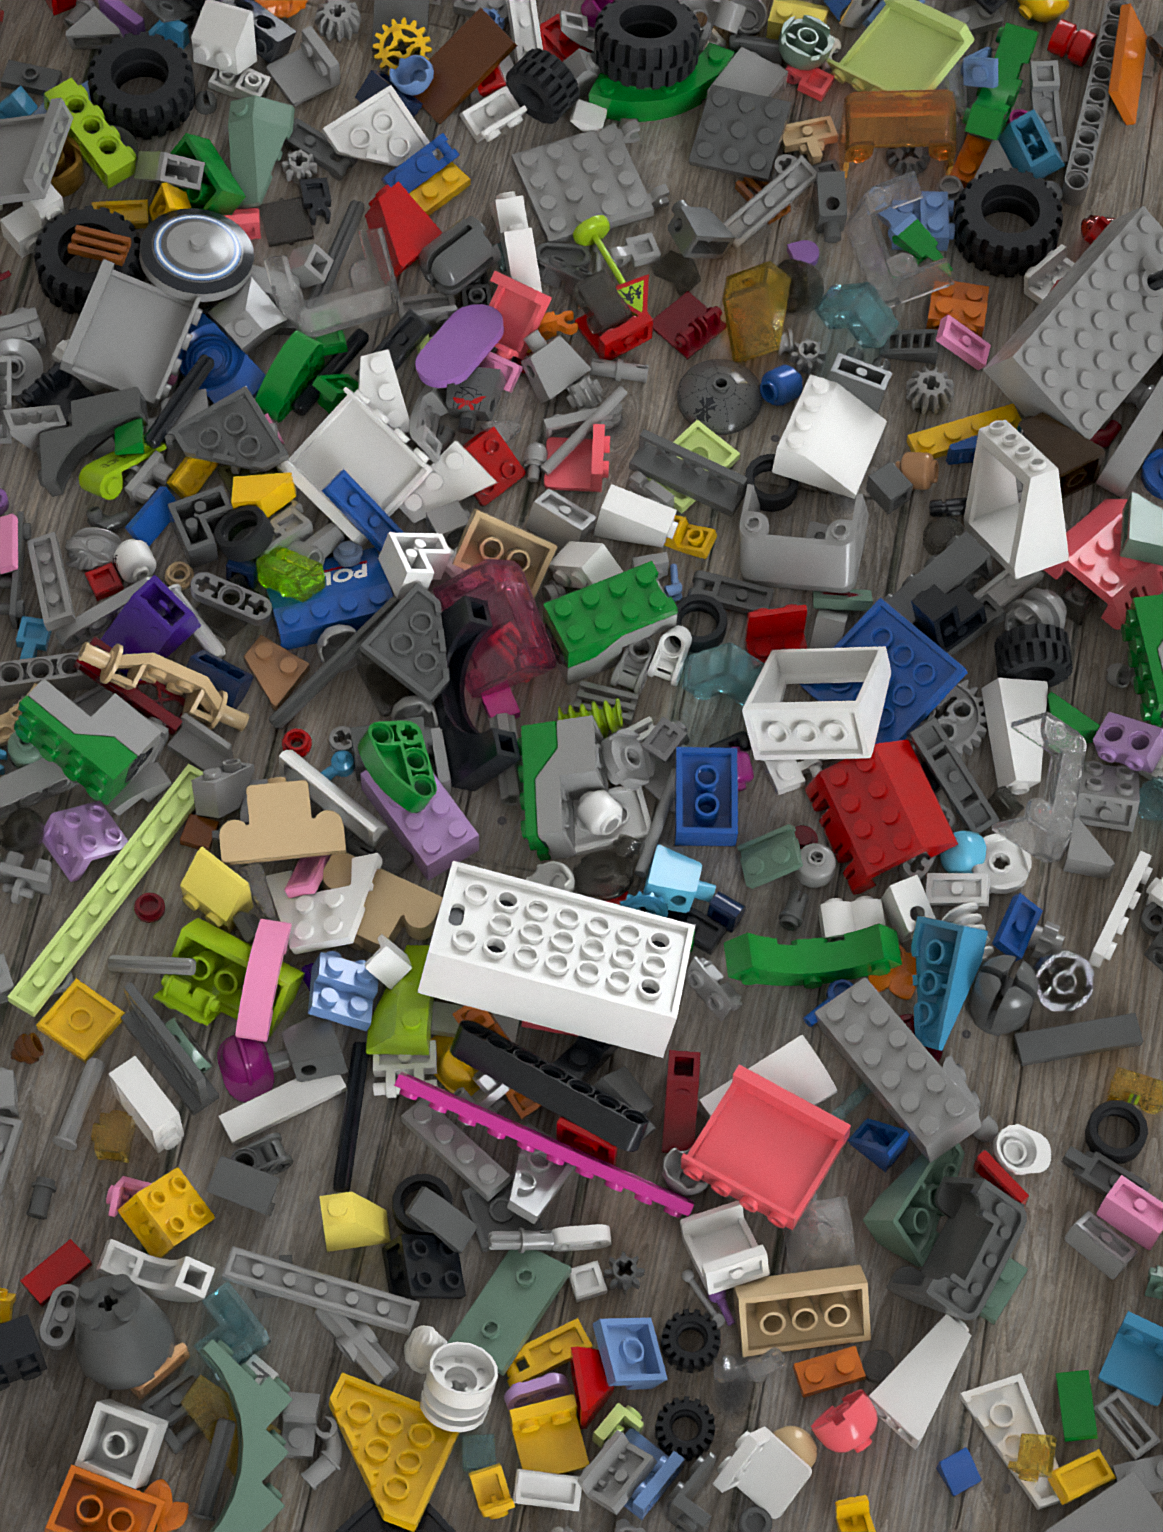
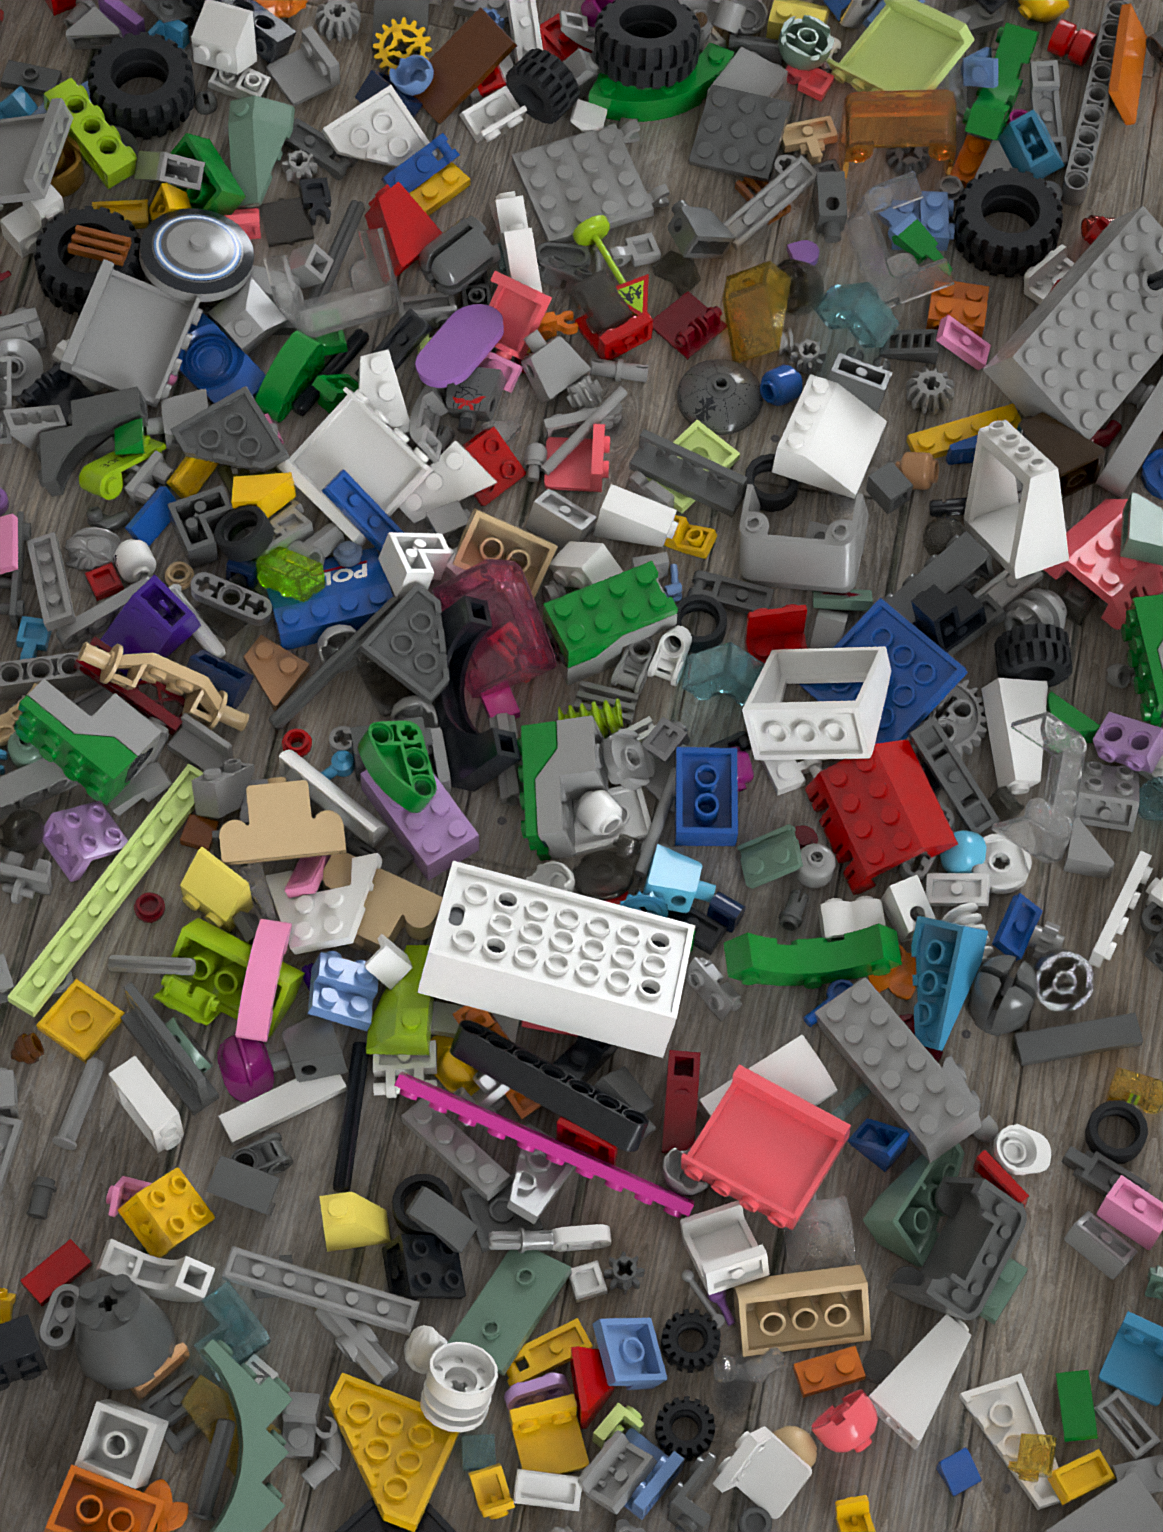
clear yellow brick [91,1110,135,1163] -> none
black axle [144,354,214,449] -> none

